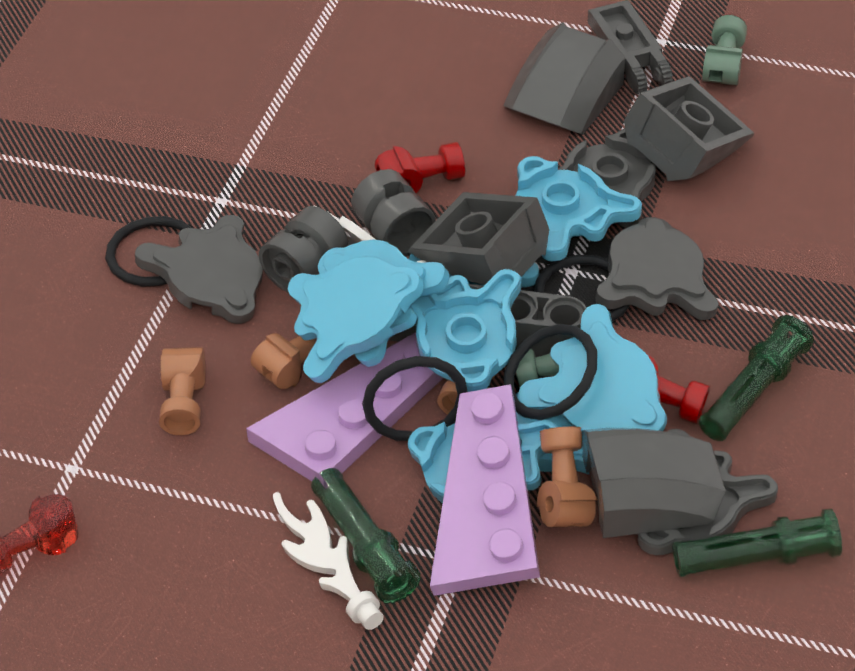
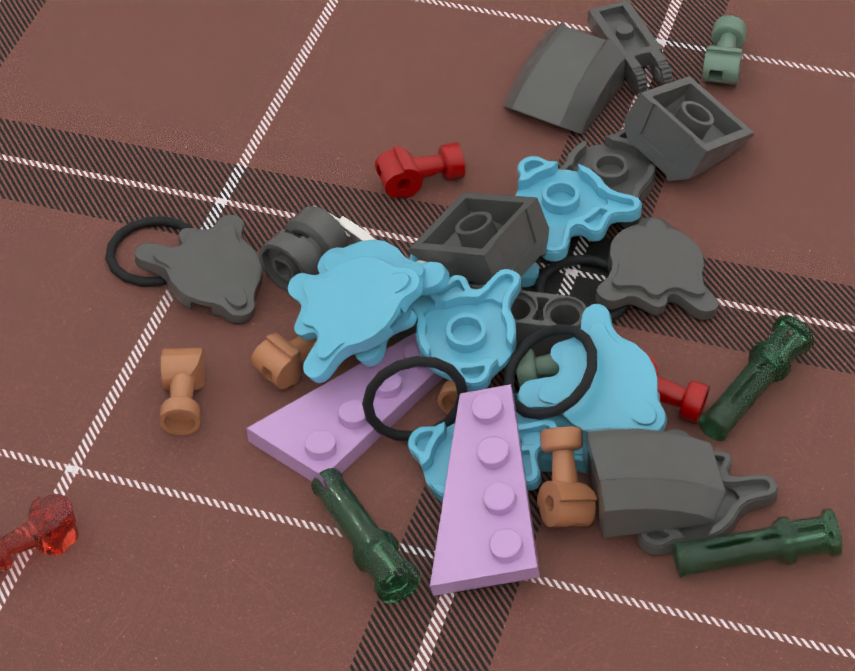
white piece [273,492,383,630] -> none
dark grey wheel [351,169,436,256] -> none

